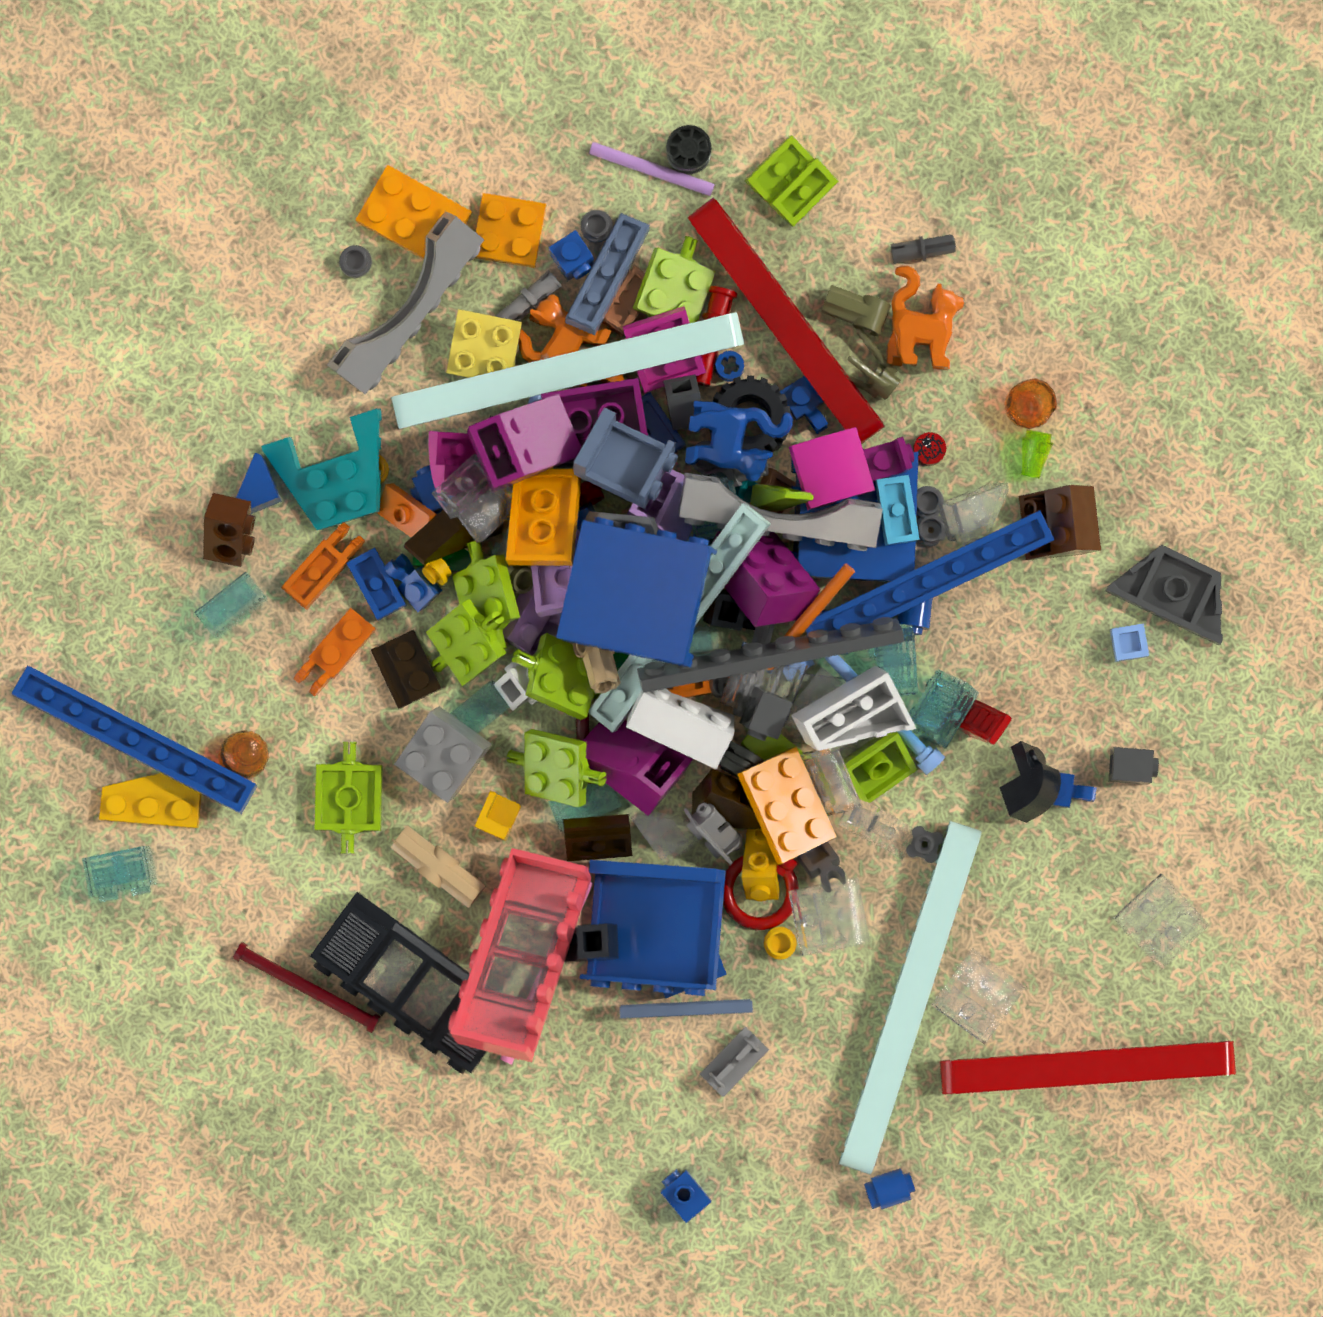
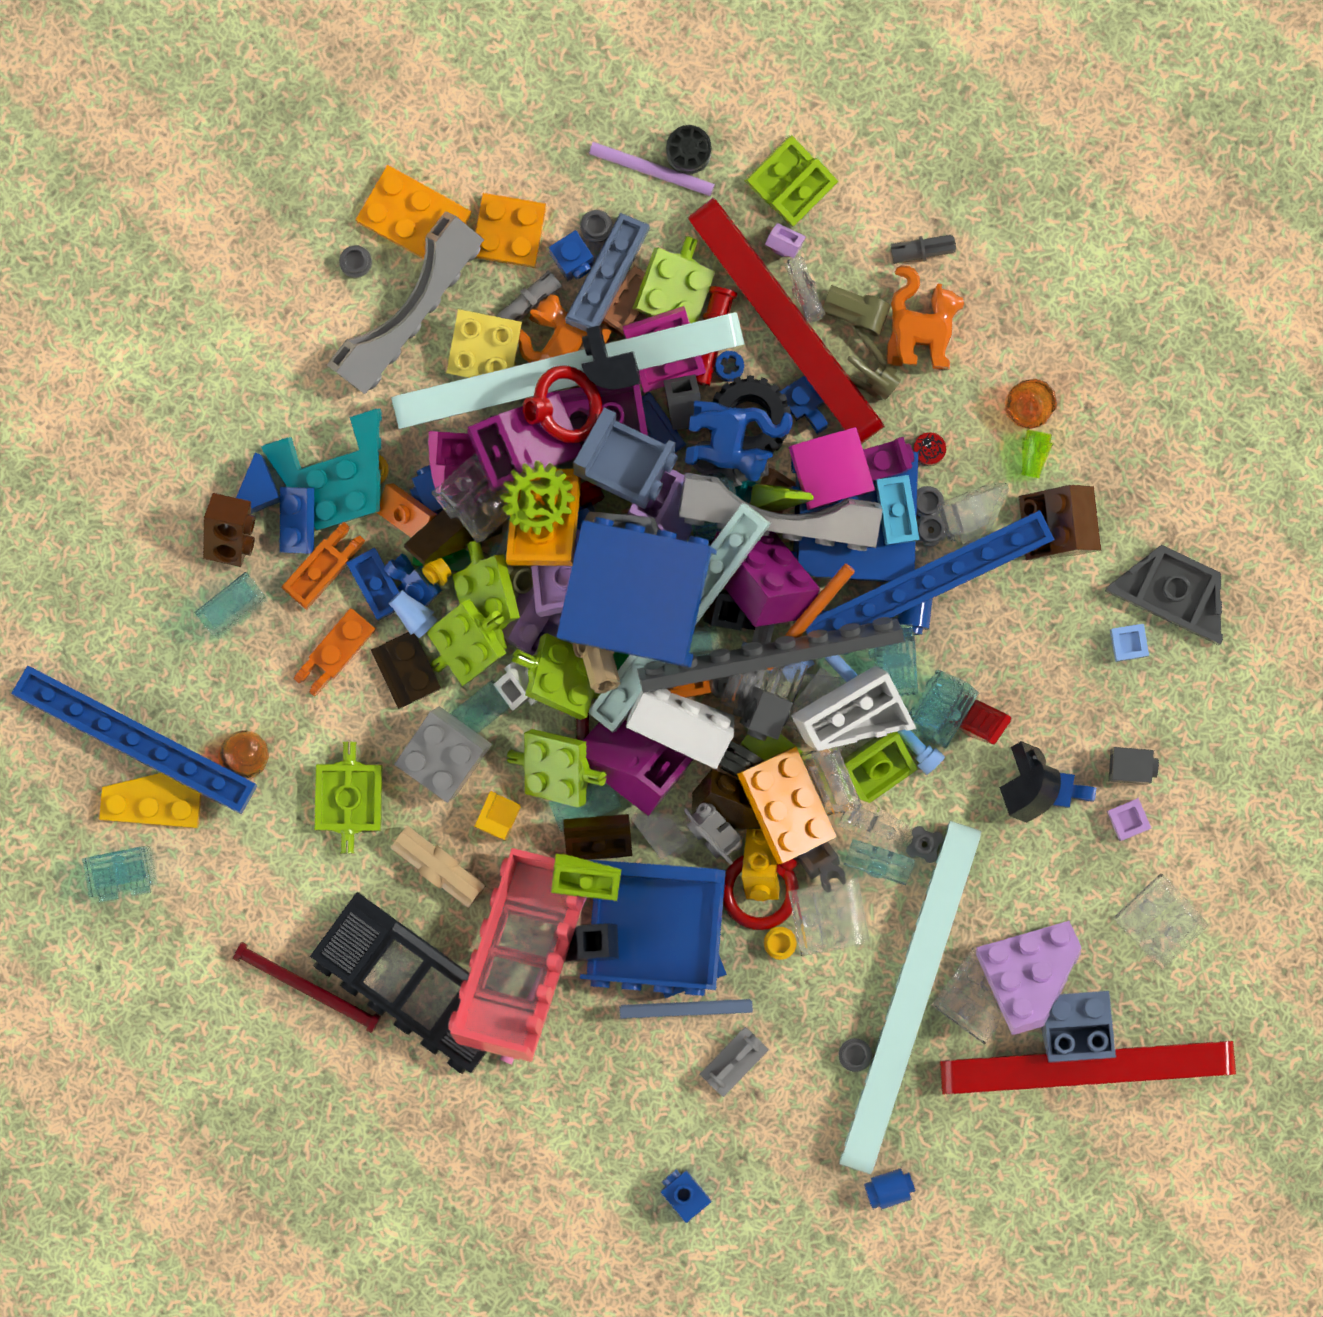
none -> blue plate [280,487,314,554]
none -> light blue cone [388,590,437,638]
none -> lime gear [501,460,575,535]
none -> red piece [523,365,602,443]
none -> lime slope [551,854,621,901]
none -> black brick [581,325,642,389]
none -> lavender plate [765,223,806,259]
none -> clear pin [784,256,825,322]
none -> flat silver plate [839,1038,872,1072]
none -> clear light blue plate [843,839,915,885]
none -> lavender plate [976,921,1082,1035]
none -> sand blue slope [1041,991,1116,1063]
none -> lavender plate [1107,798,1151,841]

